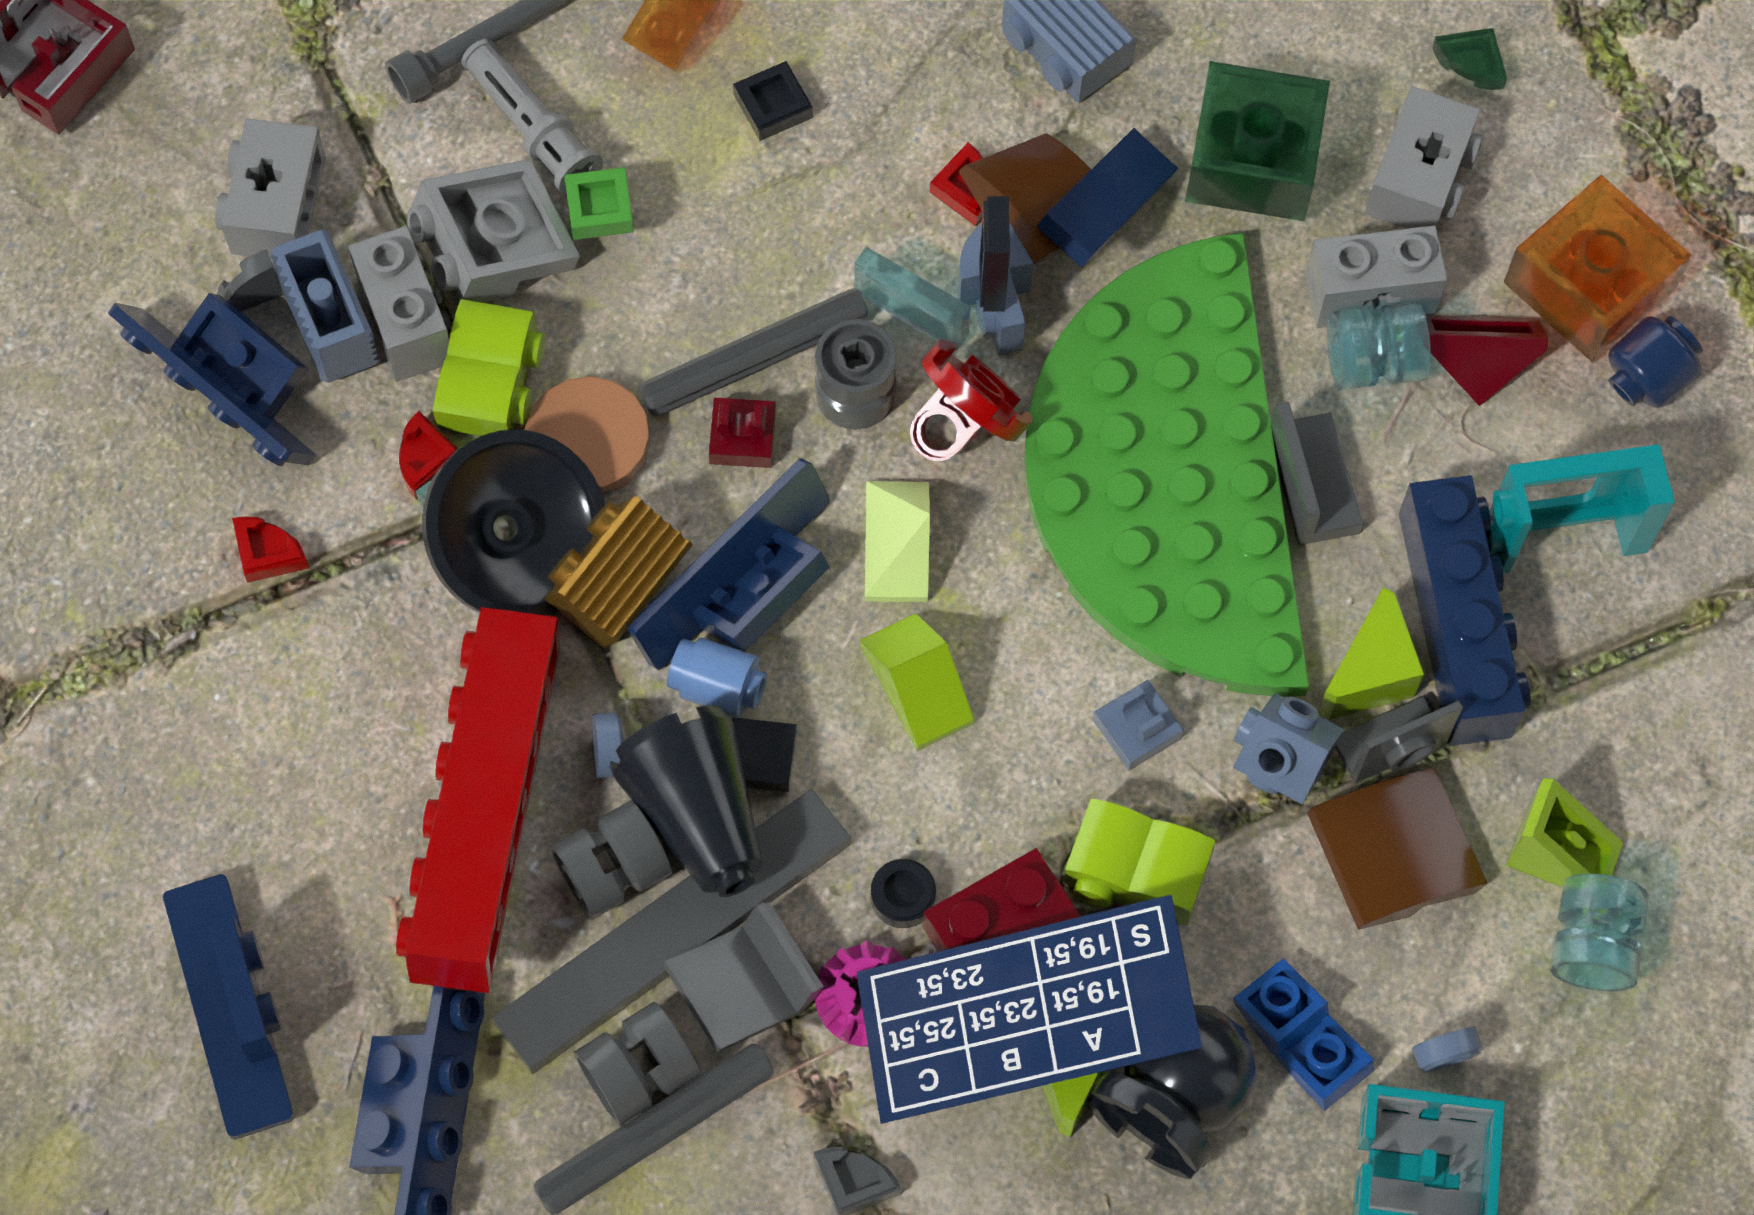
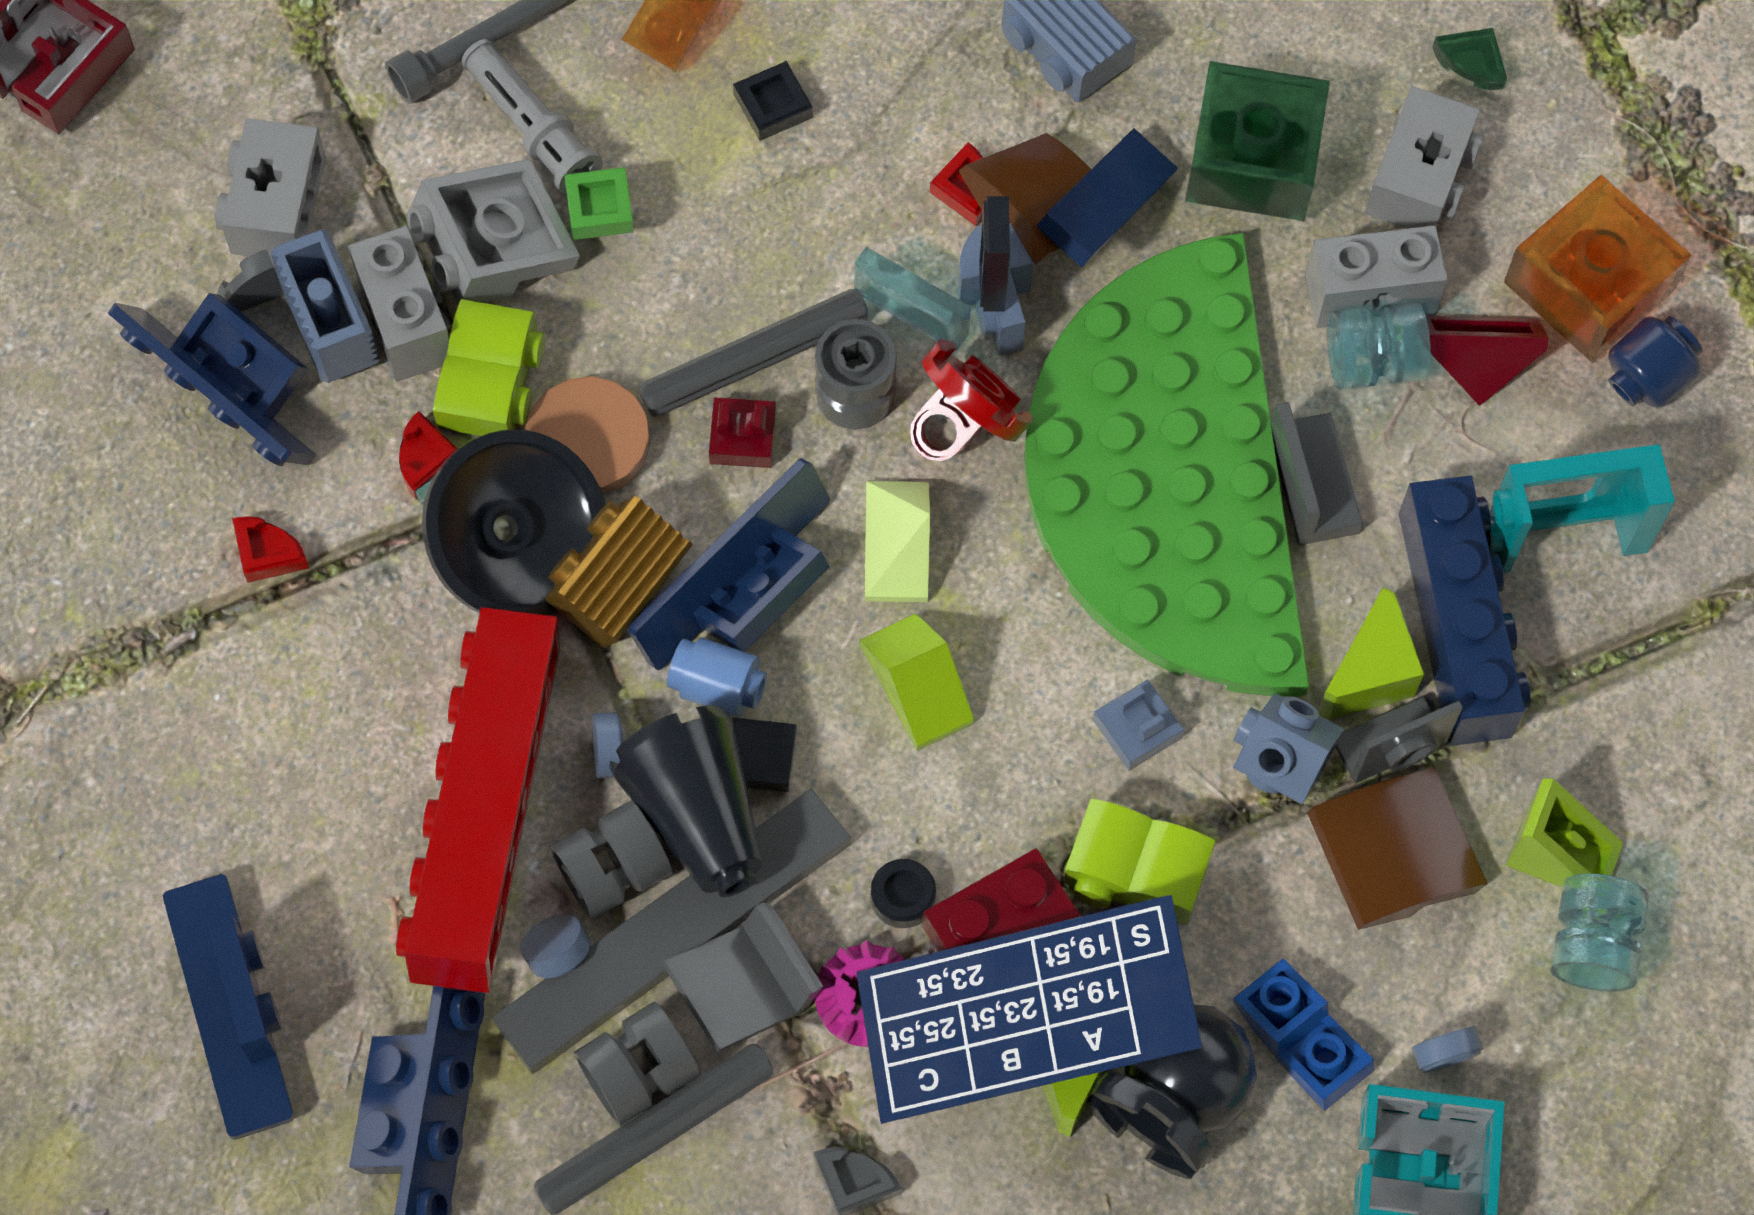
none -> sand blue tile [520,914,590,978]

